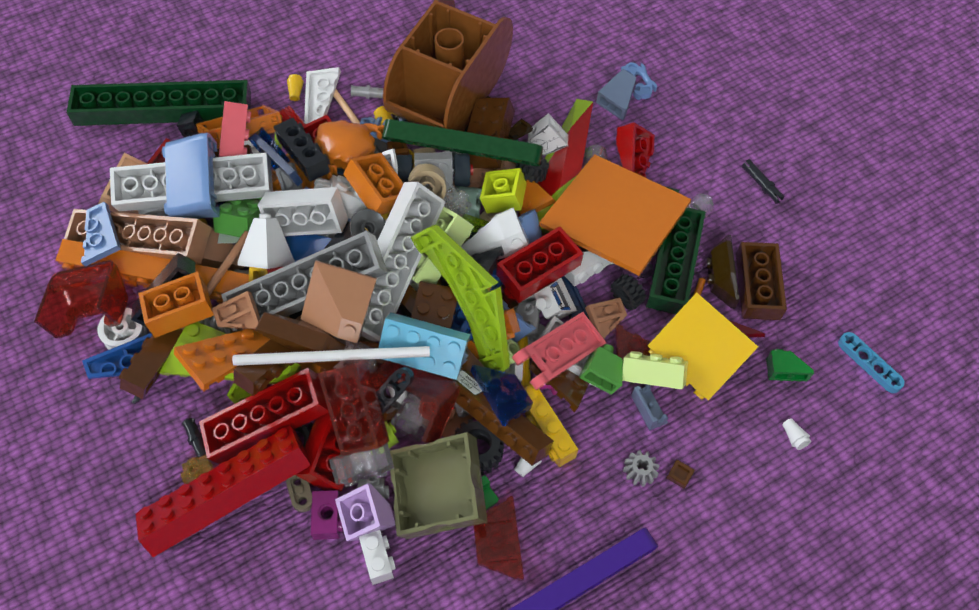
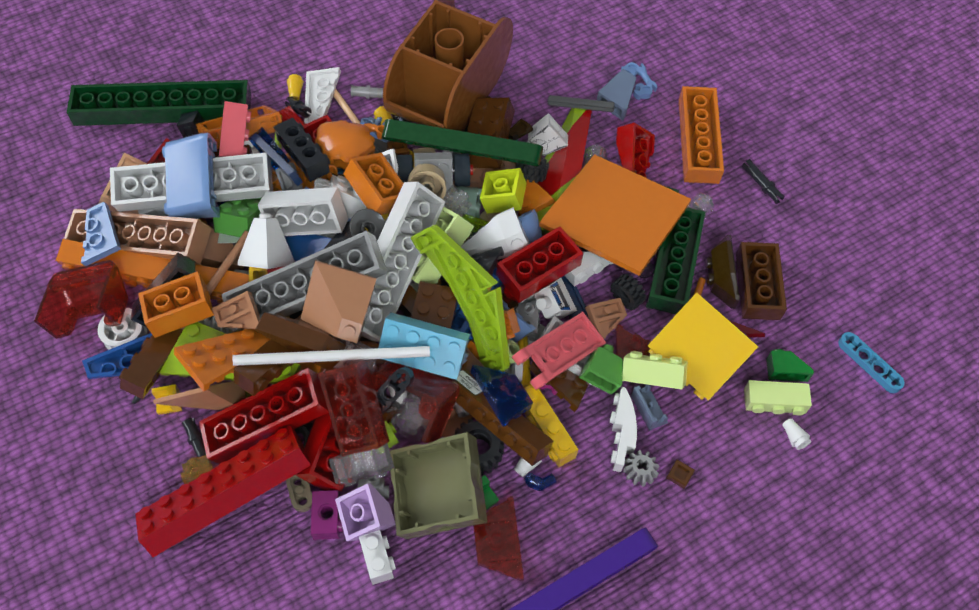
none -> yellow panel [151,384,182,415]
none -> nougat slope [153,381,246,410]
none -> black pin [285,97,312,118]
none -> clear blue arm [524,473,557,491]
none -> dark grey axle [548,95,615,112]
none -> white slope [610,387,637,472]
none -> orange brick [679,86,724,184]
none -> yellowish green brick [744,380,812,415]

